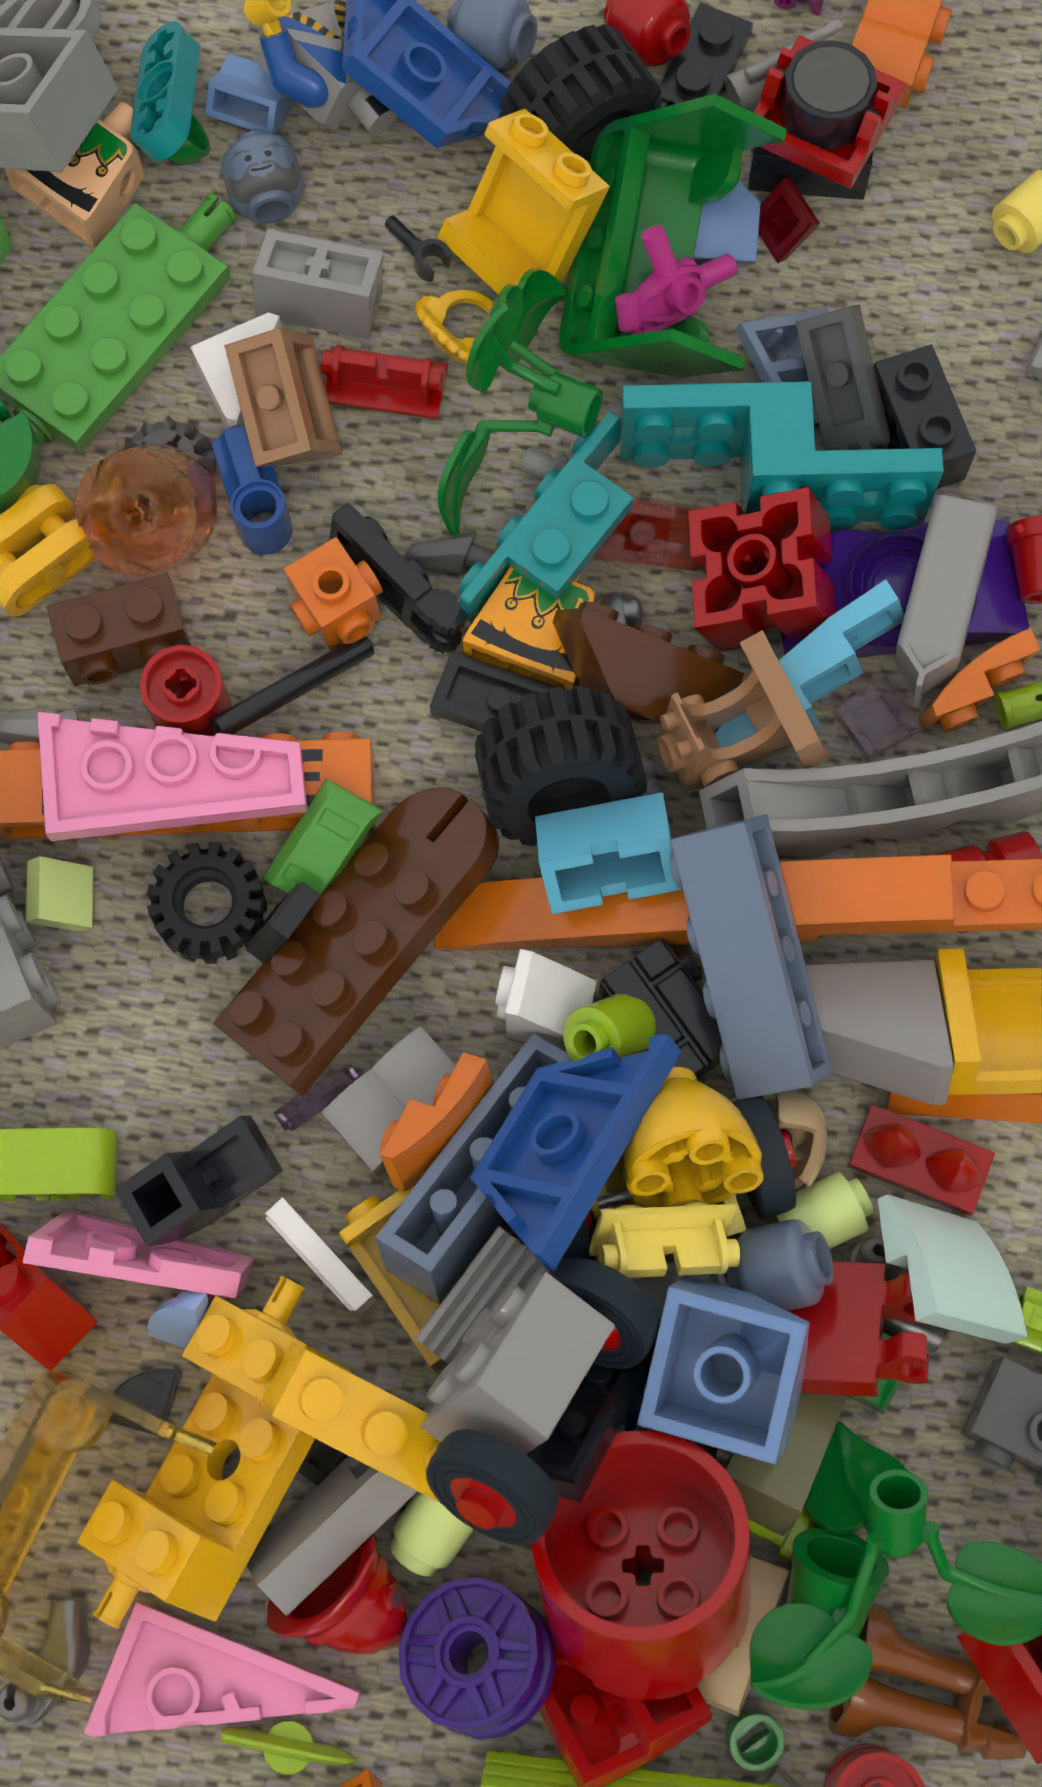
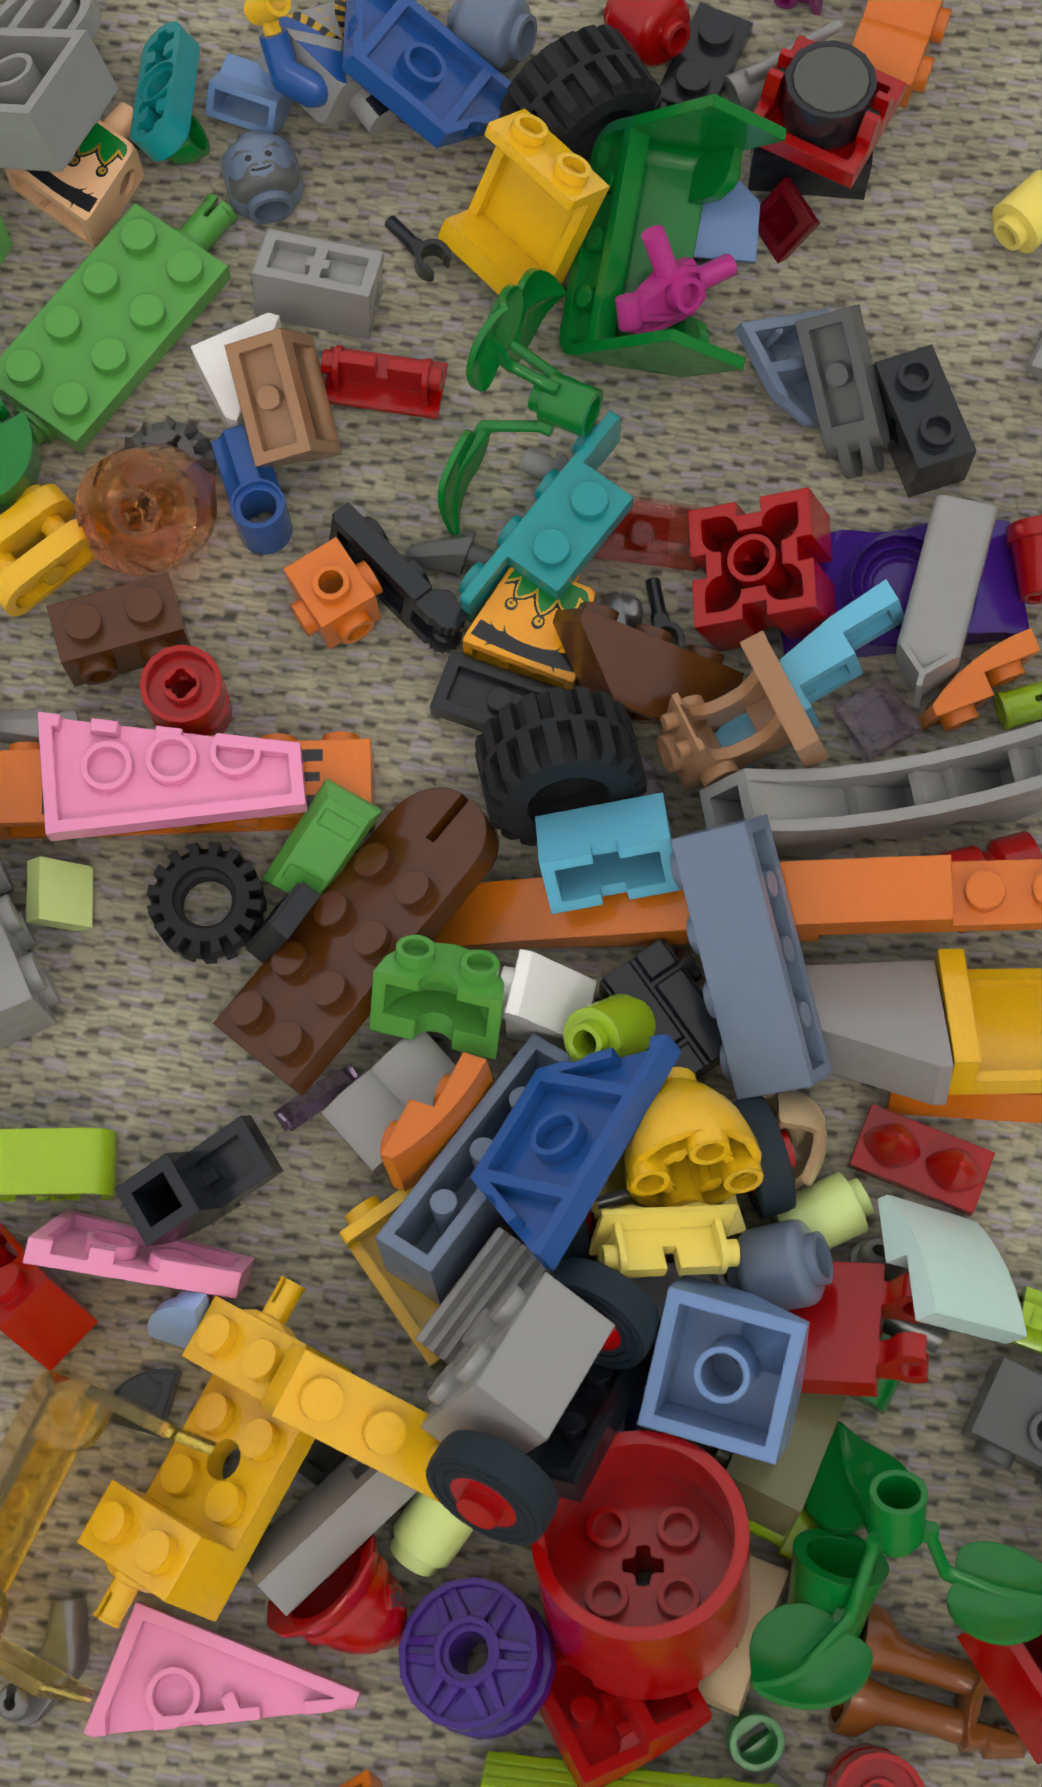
black bar [209,636,374,735] -> none
lime piece [220,1721,356,1774] -> none
white tile [265,1197,377,1316] -> none
yellow piece [415,290,494,365] -> none
teal bracket [619,382,944,531] -> none
none -> bright green cylinder [369,934,504,1060]
none -> black hand [645,577,685,648]

